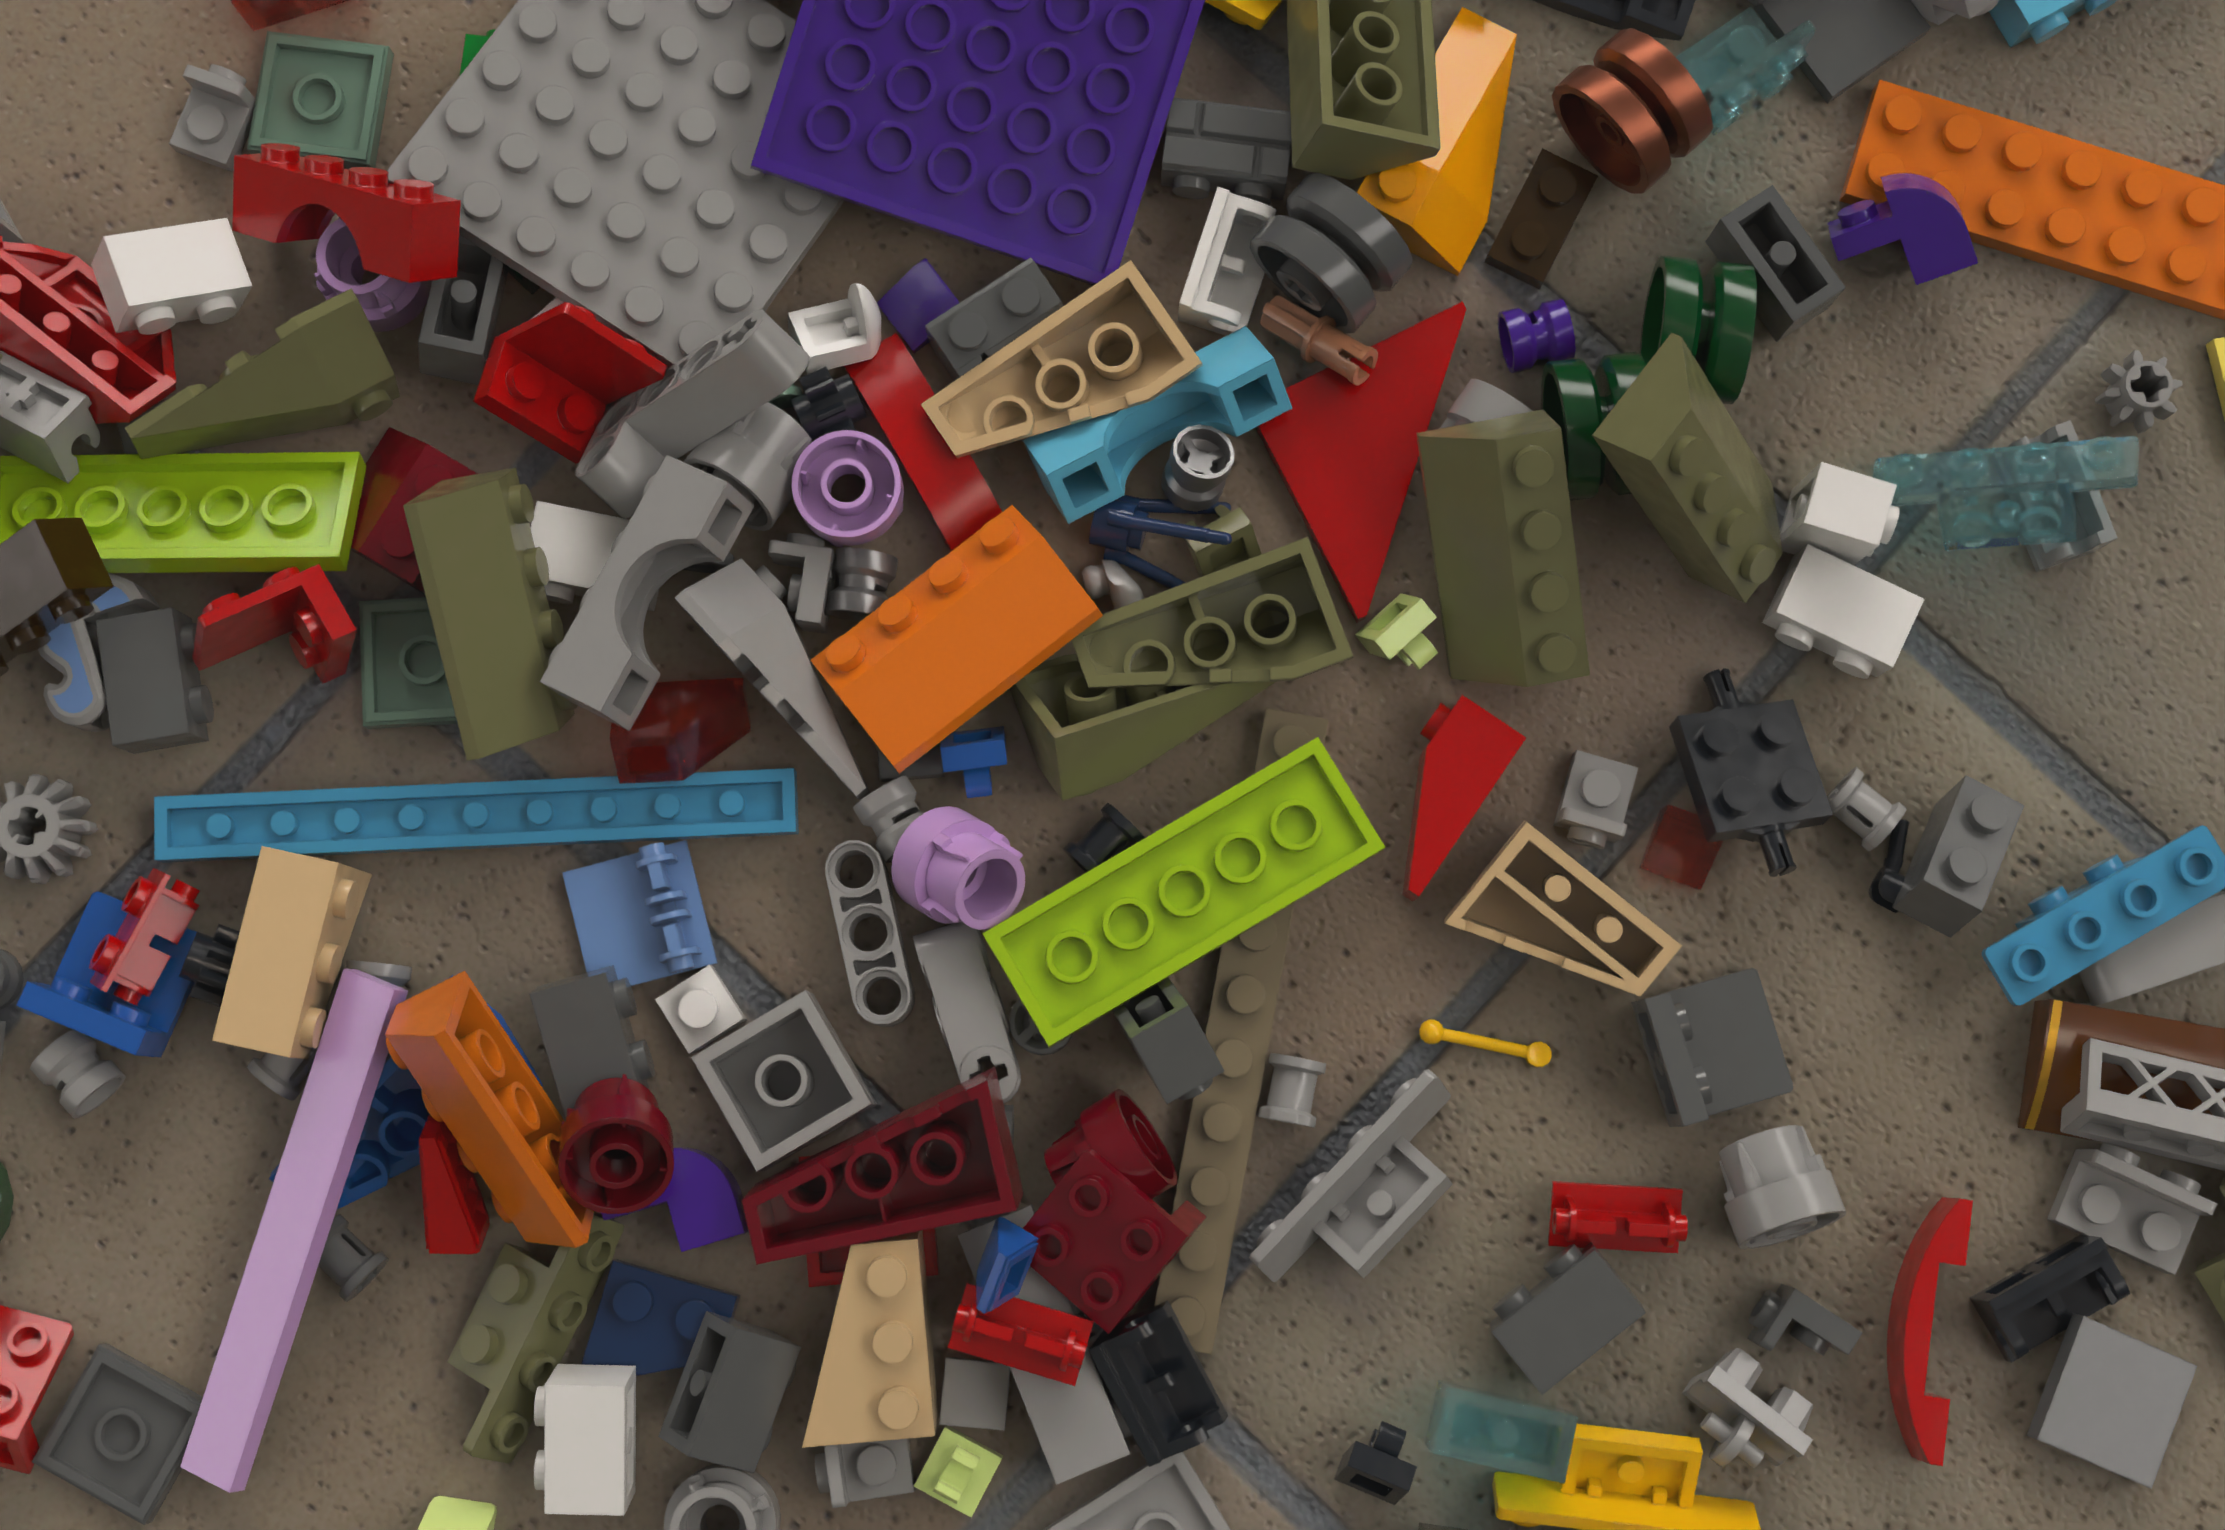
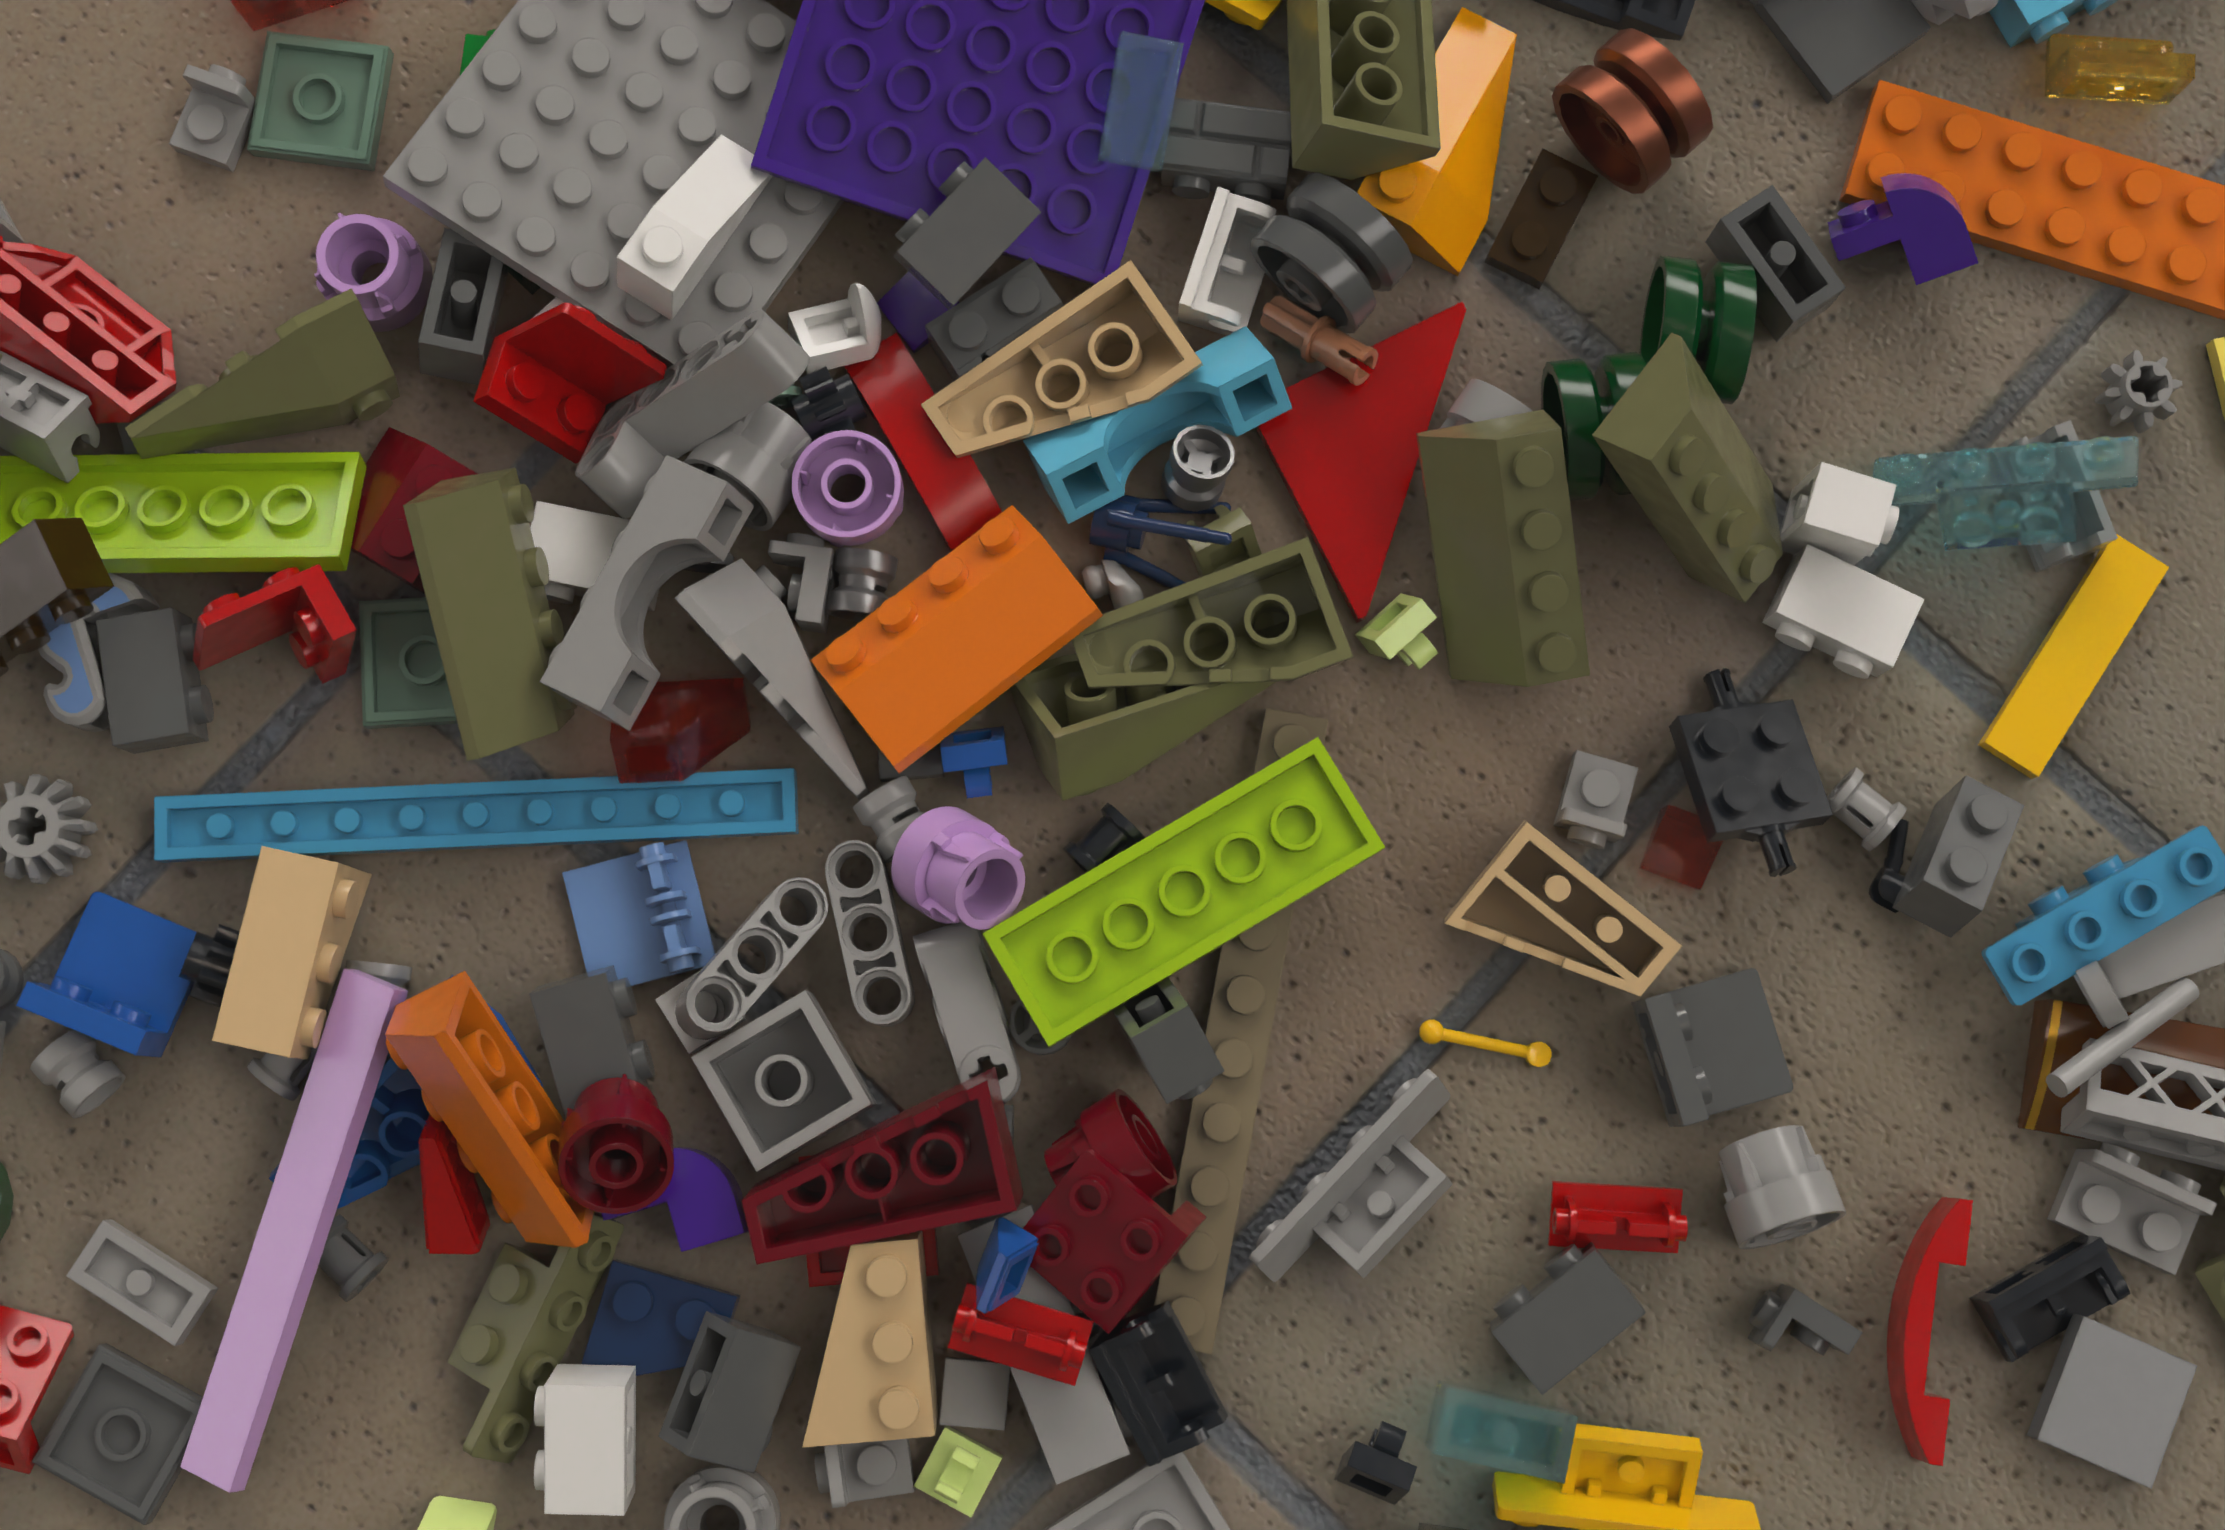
red hinge [89,868,200,1006] -> none
white brick [91,218,252,335] -> none
red arch [232,143,461,283] -> none
light grey bush [1258,1053,1326,1128] -> none
red slope [1402,695,1526,902] -> none
dark purple wheel [1498,298,1576,373] -> none
clear light blue bracket [1676,6,1817,135] -> none
light grey hips [1682,1348,1813,1468] -> none
none -> light grey plate [66,1219,219,1346]
none -> white slope [617,134,772,321]
none -> light grey beam [675,877,829,1040]
none -> dark grey brick [893,157,1041,310]
none -> clear light blue tile [1098,31,1184,172]
none -> yellow tile [1978,534,2169,779]
none -> clear yellow bracket [2045,34,2196,105]
none -> light grey bar [2046,977,2199,1097]
none -> light grey tile [2074,960,2130,1029]

